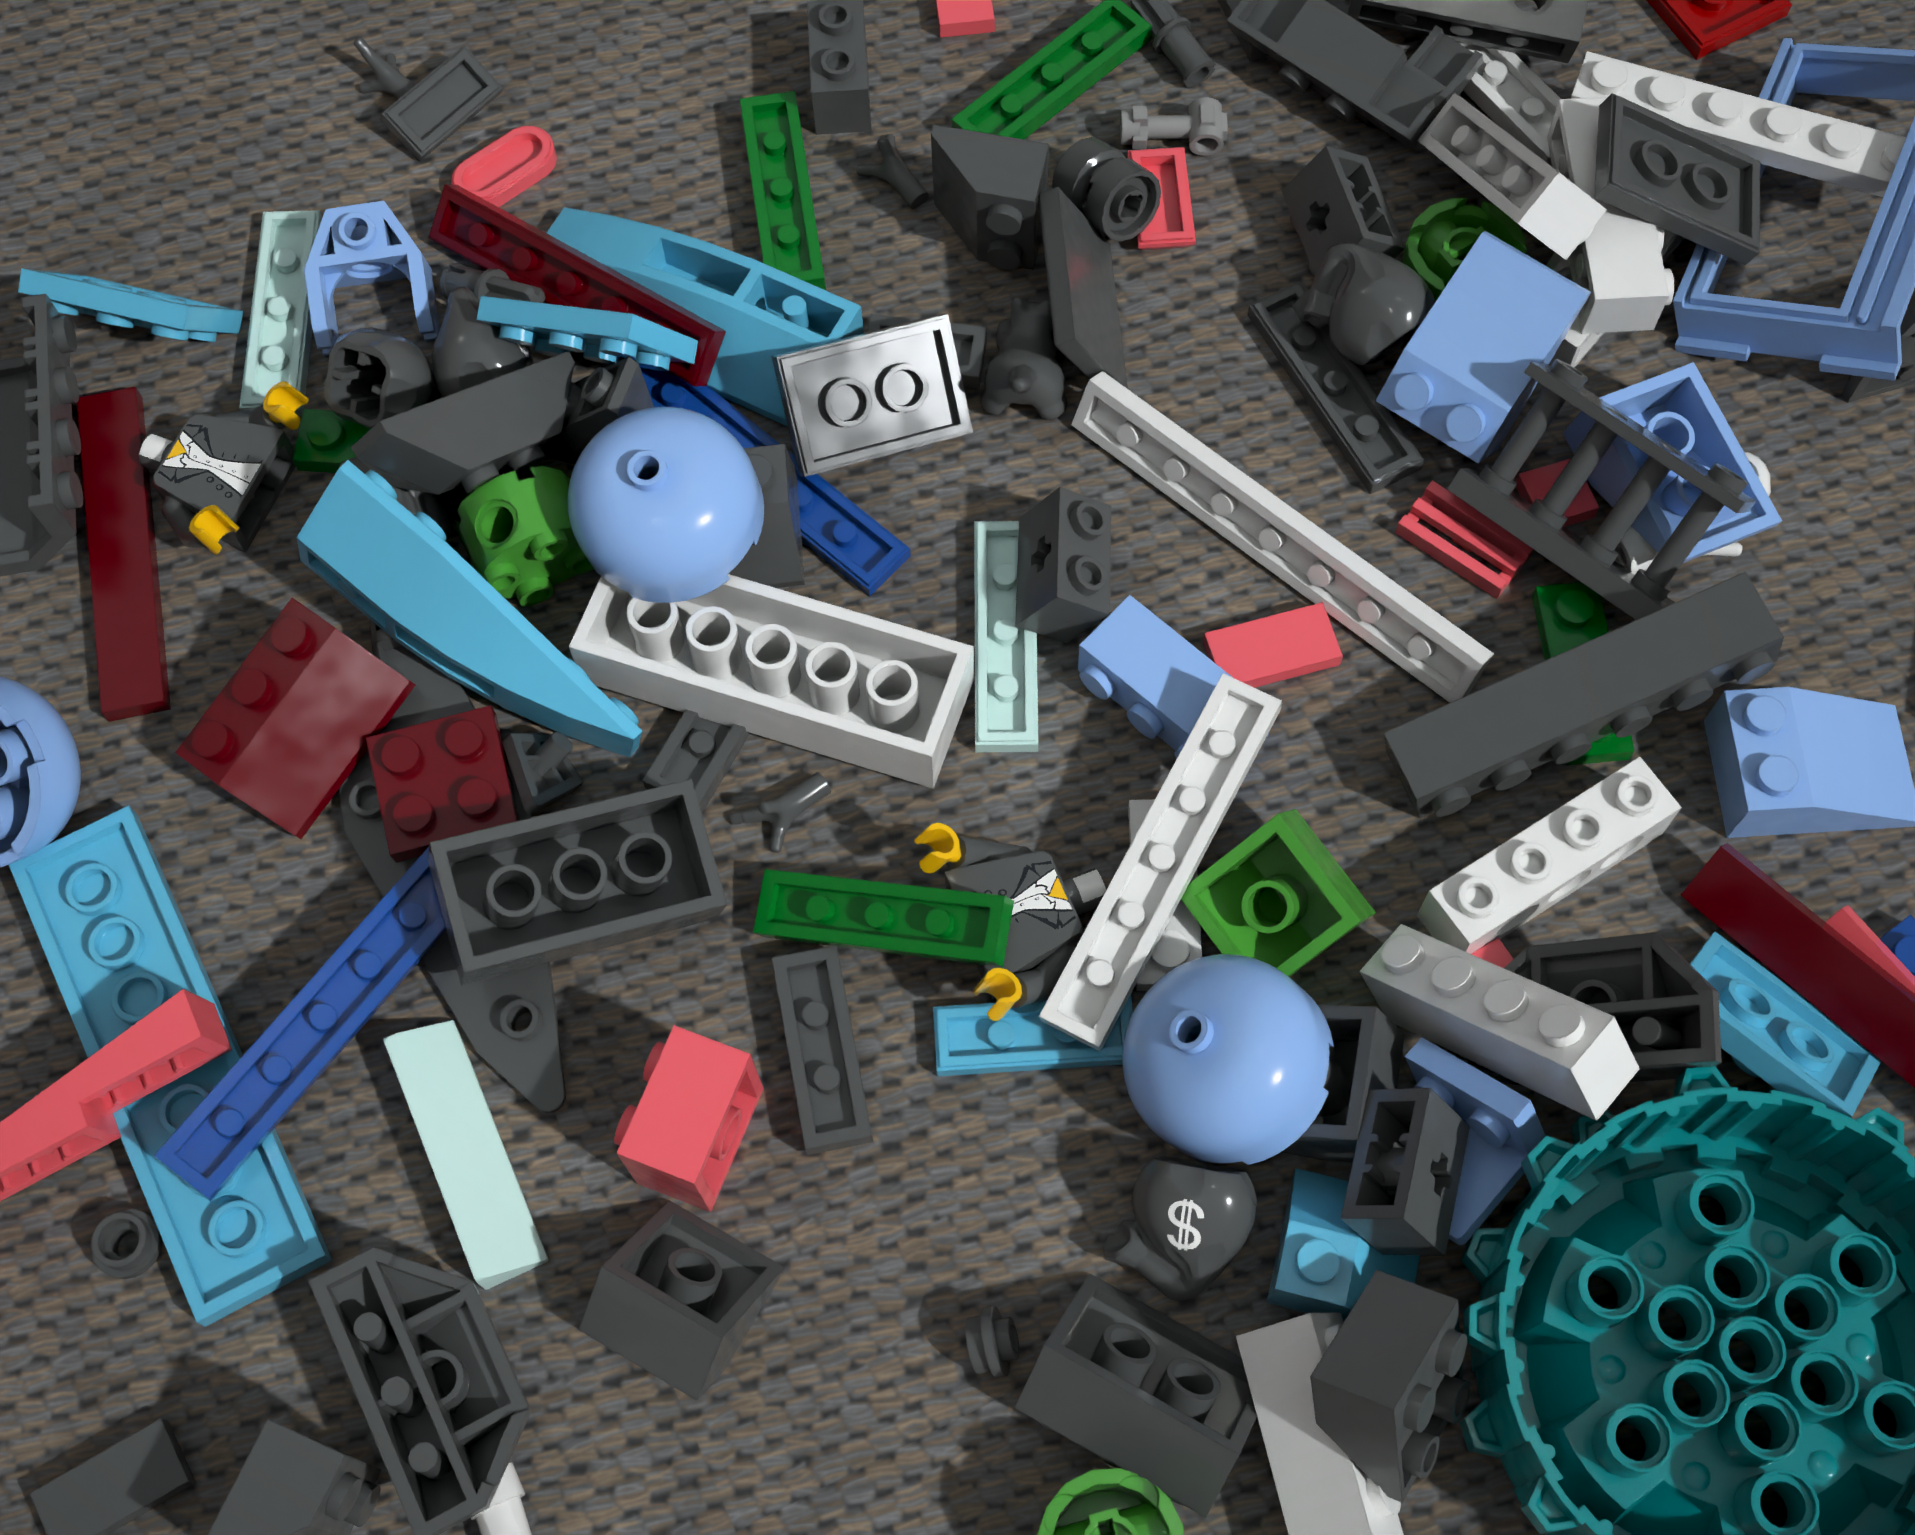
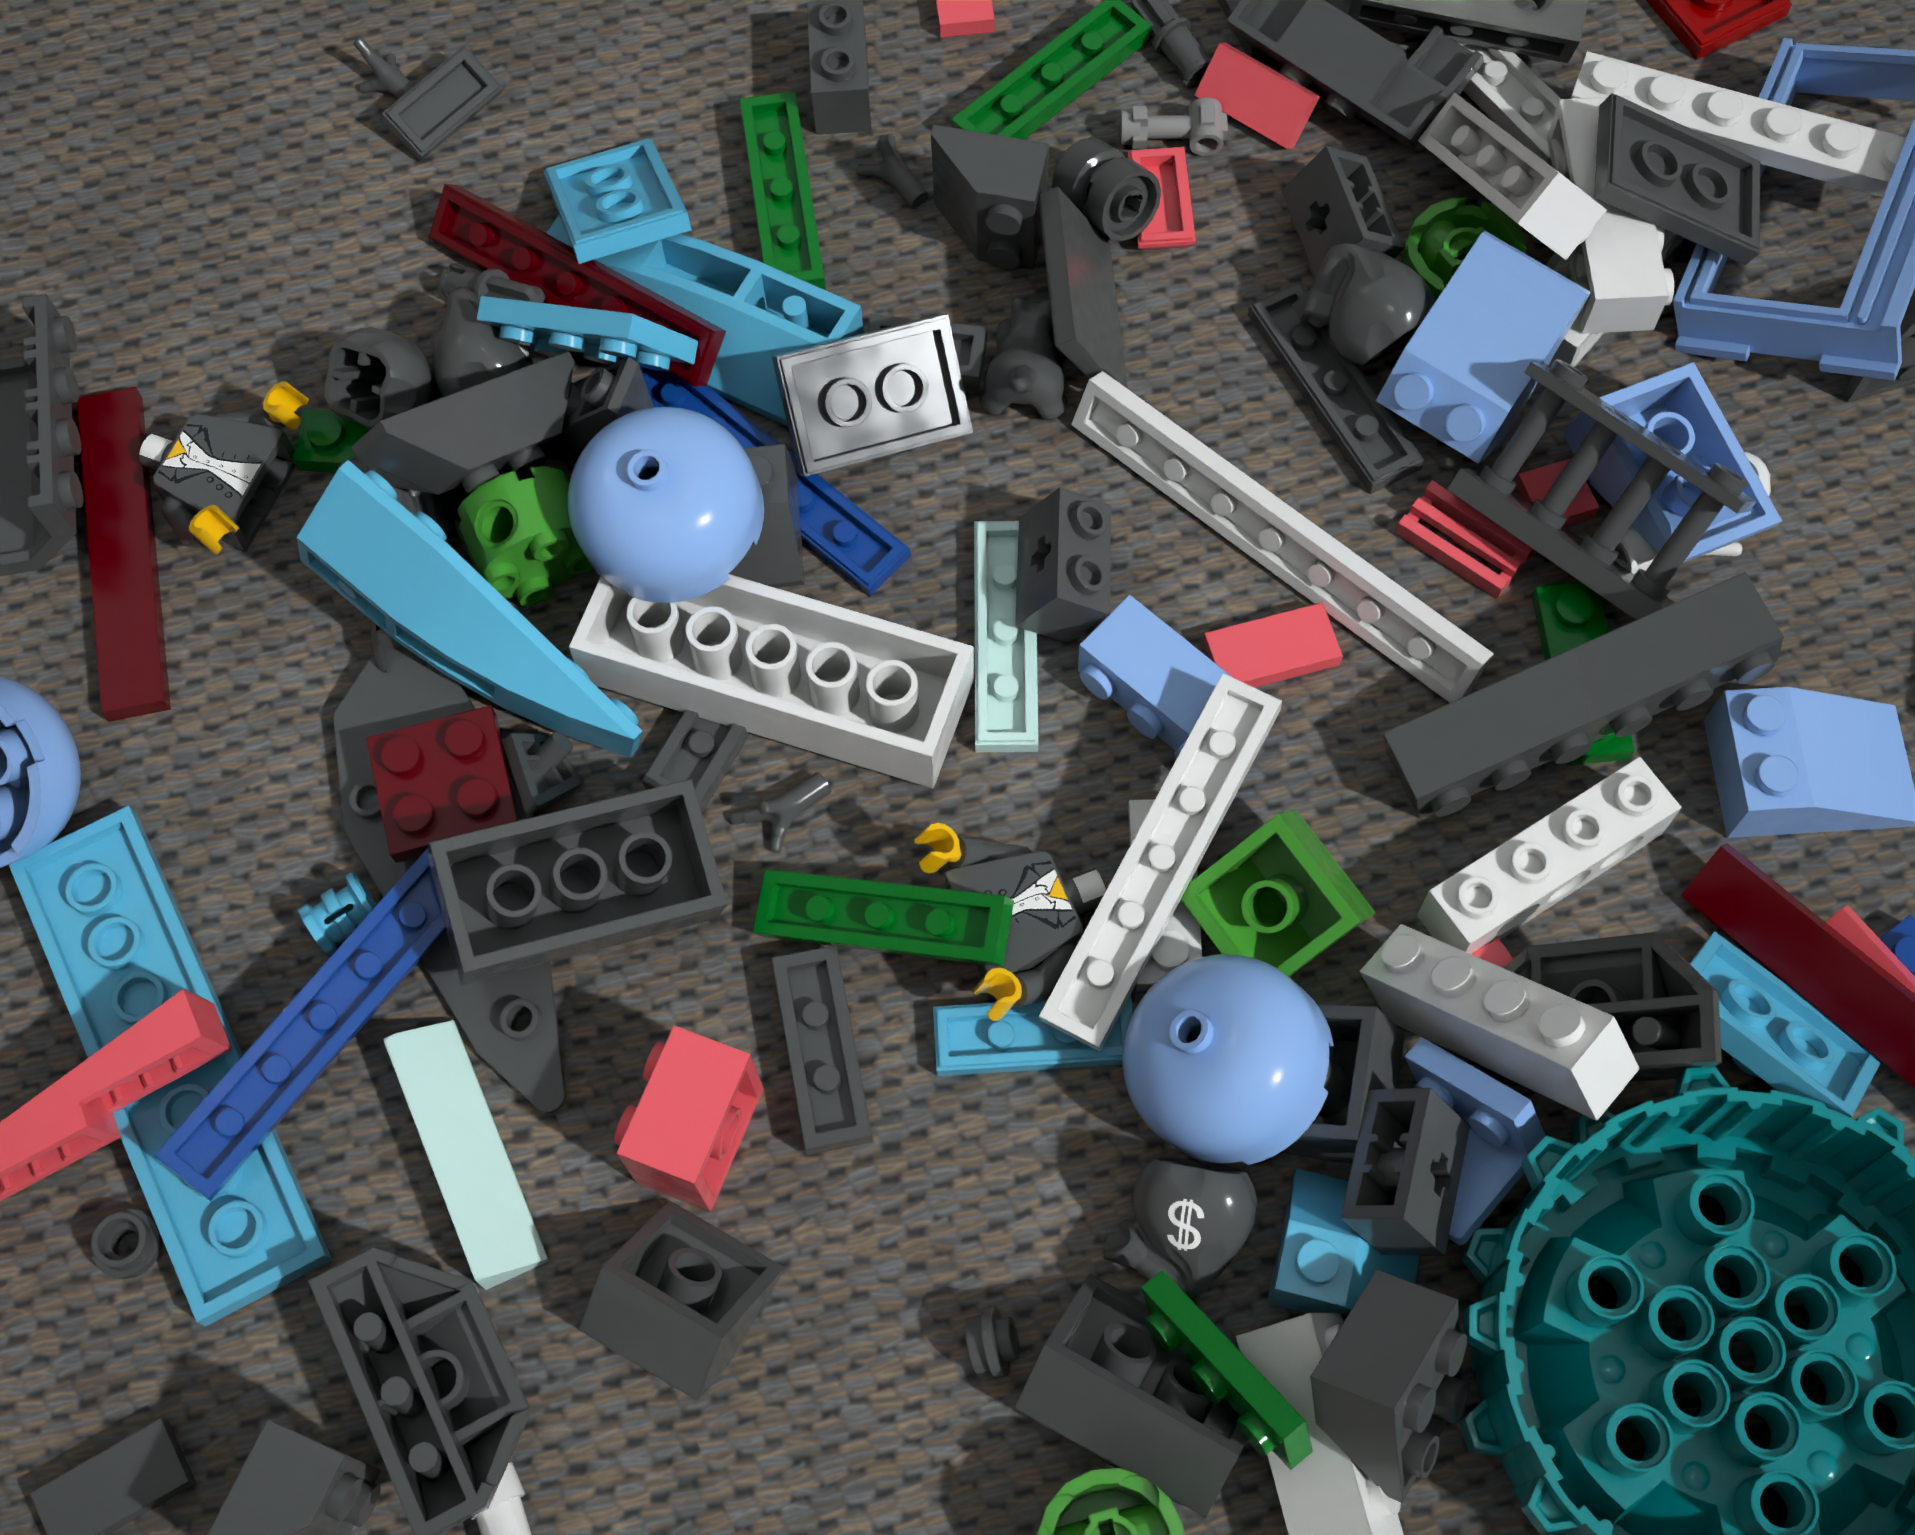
medium azure plate [18,268,243,342] -> none
dark red slope [175,598,416,839] -> none
light aqua tile [239,210,322,416] -> none
light blue piece [304,200,440,356] -> none
coral tile [451,126,557,207] -> none
none -> medium azure bush [297,872,377,958]
none -> medium azure tile [543,138,692,264]
none -> green plate [1141,1269,1313,1470]
none -> coral tile [1194,43,1320,149]

